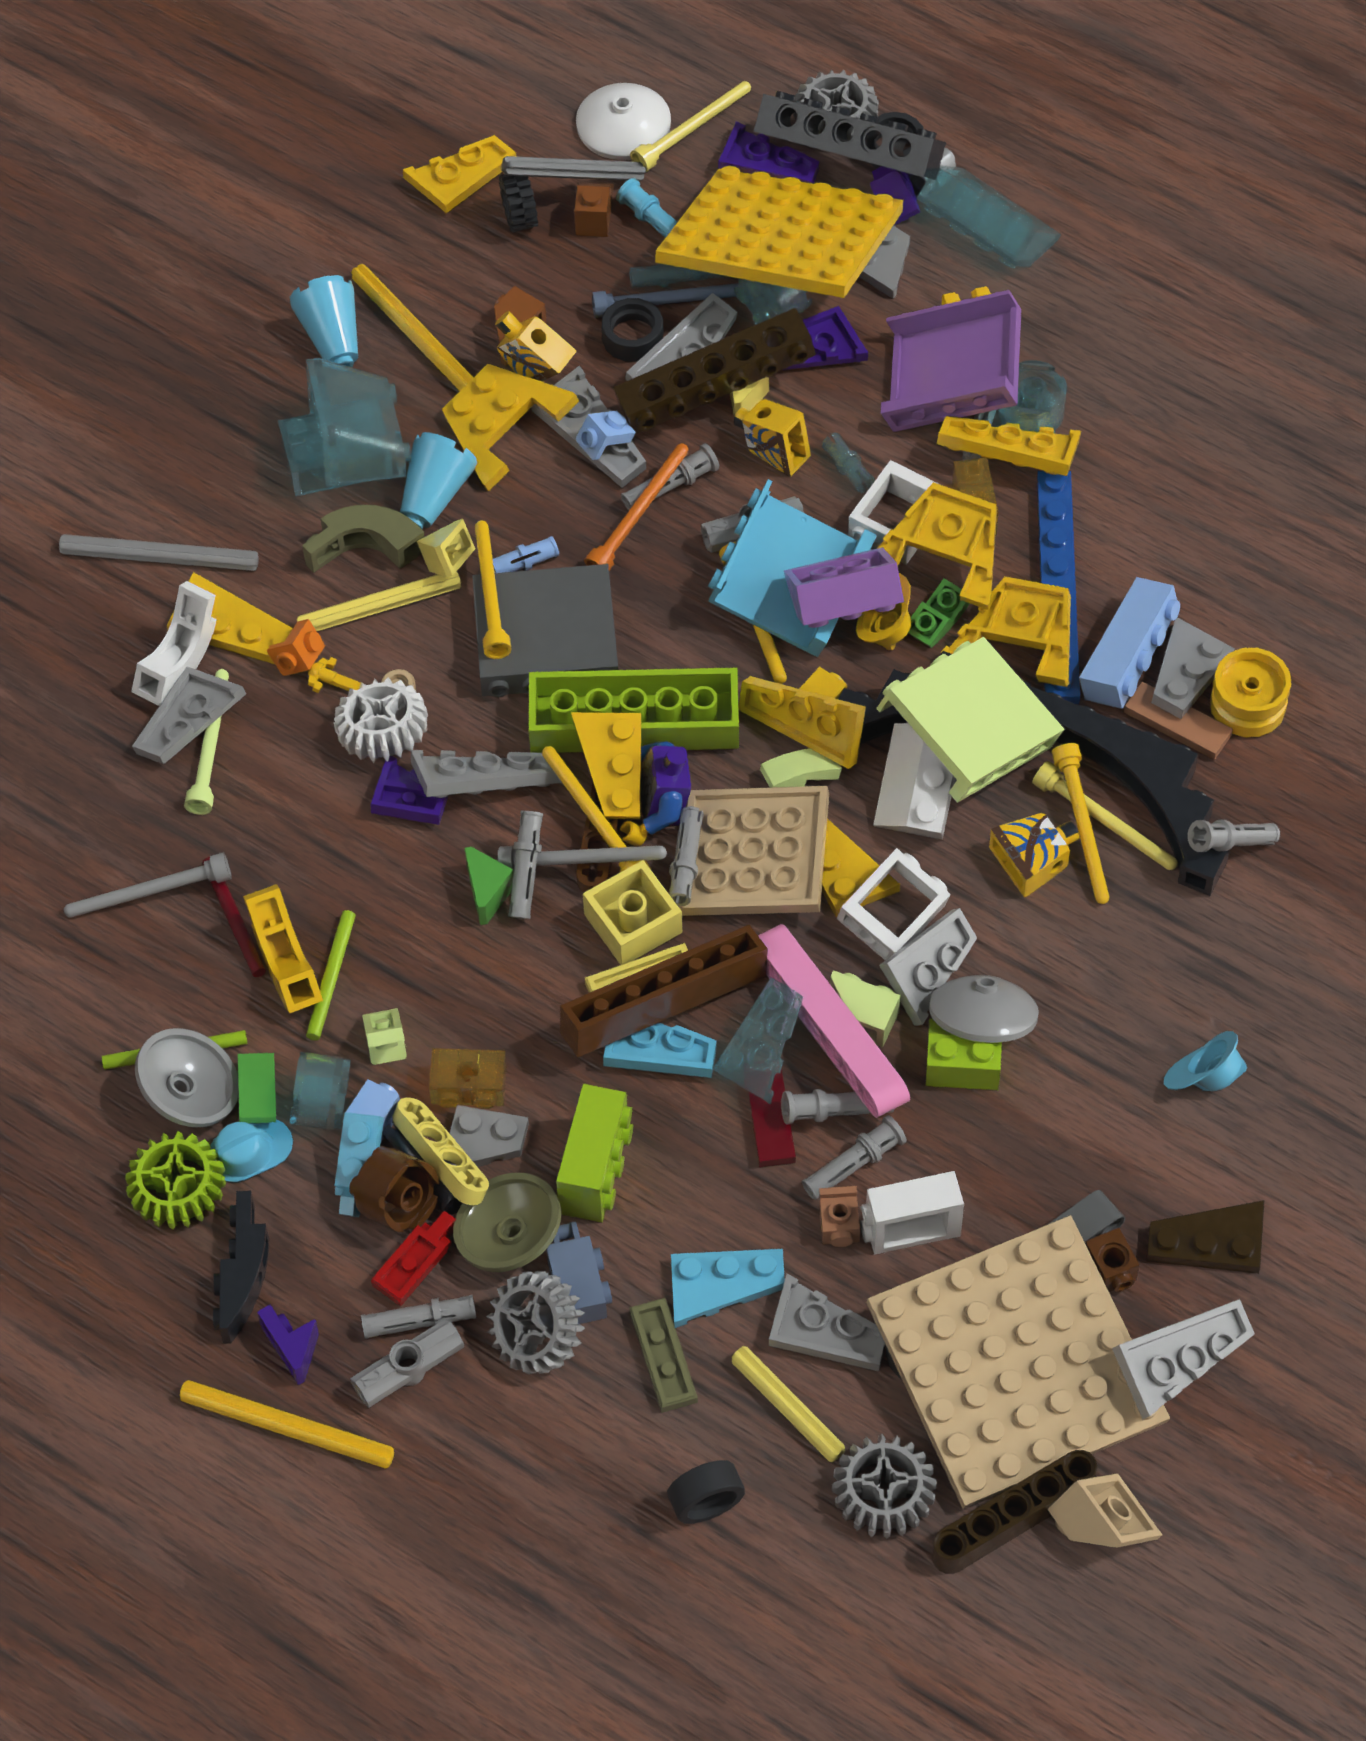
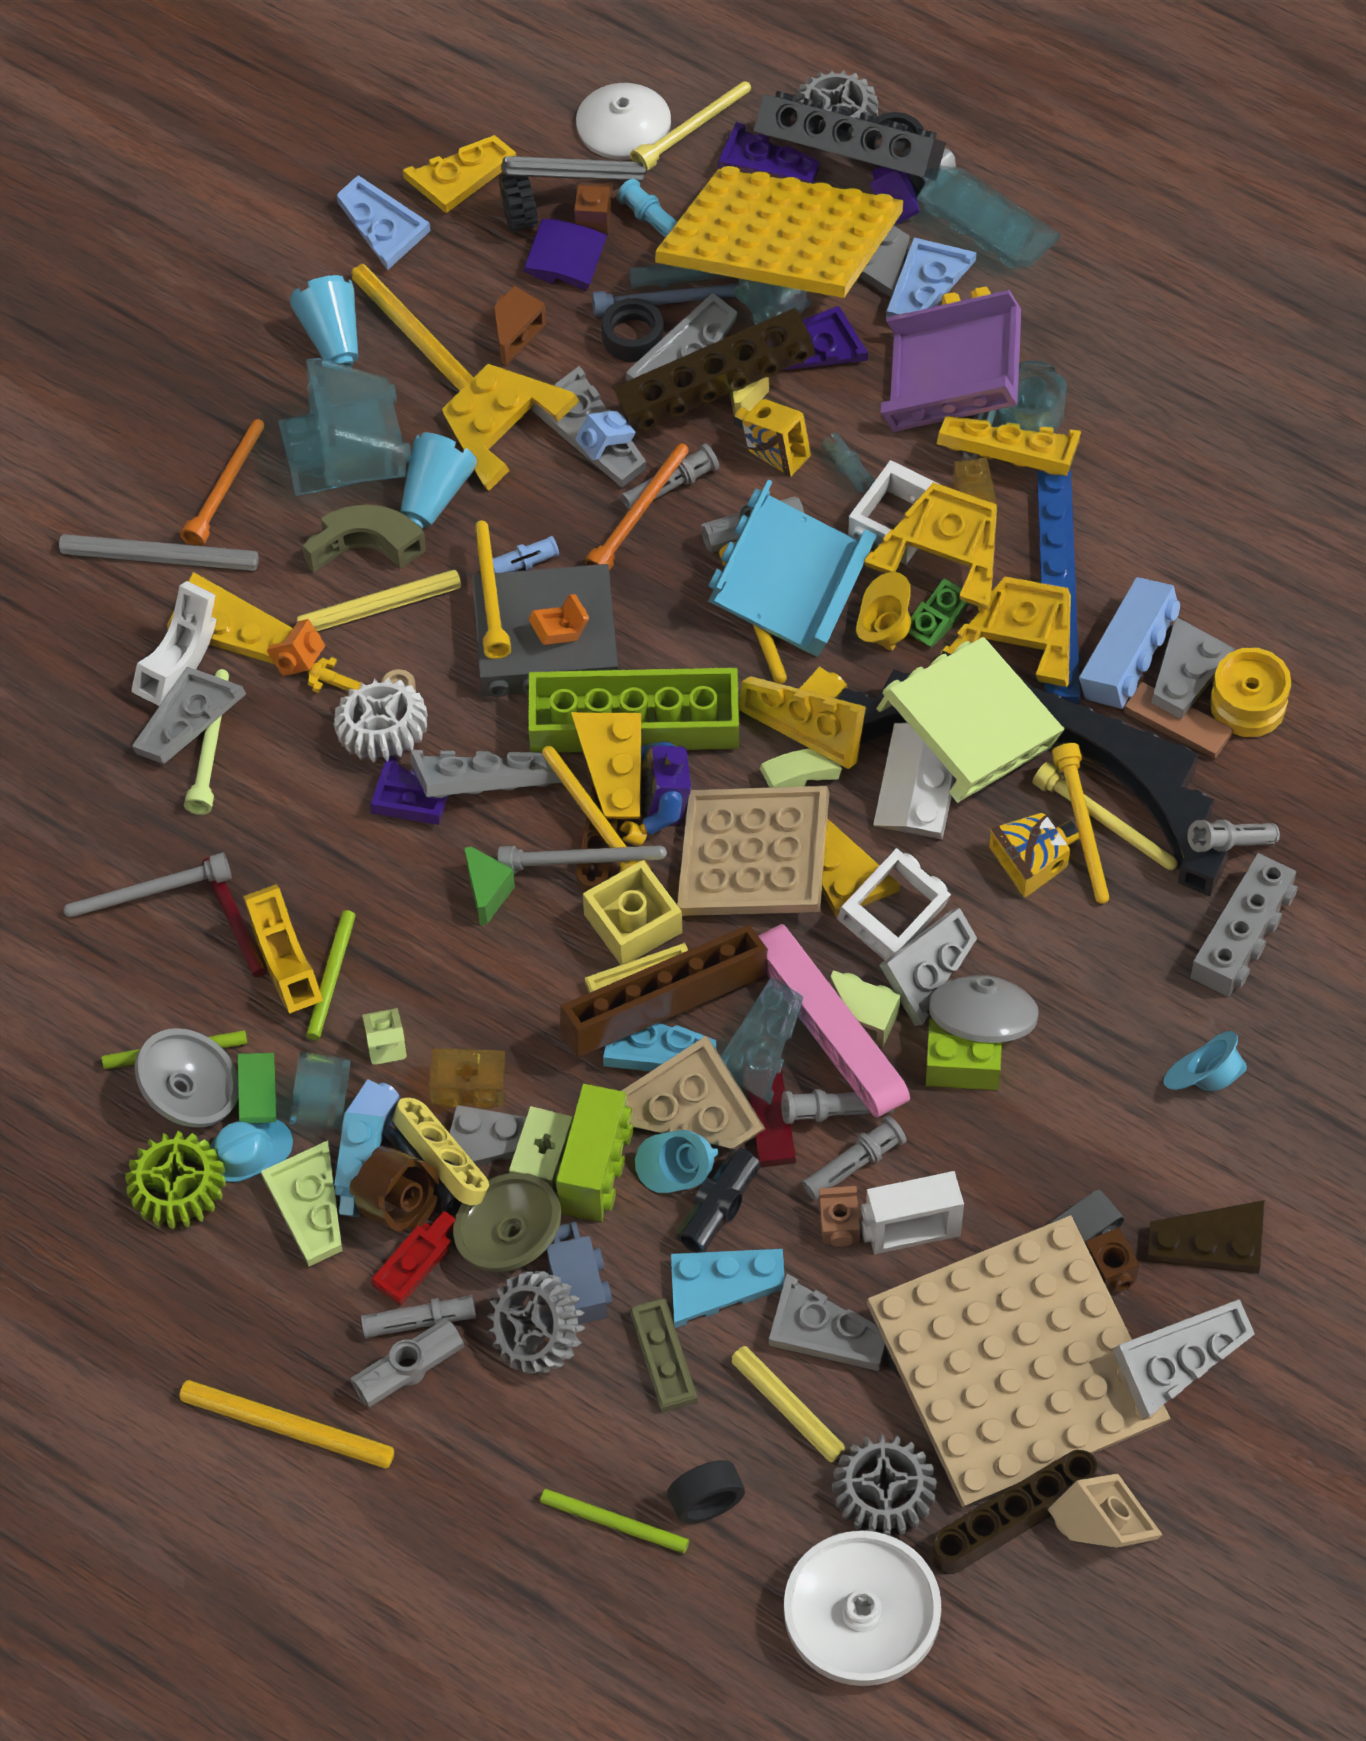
black slope [213,1190,270,1344] -> none
dark purple slope [257,1305,319,1385] -> none
light yellow slope [417,519,475,577] -> none
yellow torso [495,311,576,381] -> none
light grey pin [508,811,543,919] -> none
light grey pin [669,806,704,906] -> none
medium lavender slope [784,547,904,628] -> none
none -> orange piece [180,419,264,546]
none -> yellowish green wing [261,1140,342,1267]
none -> light blue wing [337,175,431,270]
none -> yellowish green brick [509,1106,573,1192]
none -> dark purple slope [523,219,607,291]
none -> orange bracket [528,594,589,645]
none -> lime bar [540,1488,689,1554]
none -> tan plate [622,1036,766,1149]
none -> medium azure piece [635,1130,718,1193]
none -> black piece [676,1147,760,1253]
none -> white dish [784,1531,941,1686]
none -> light blue wing [886,237,976,318]
none -> light grey brick [1190,853,1298,997]

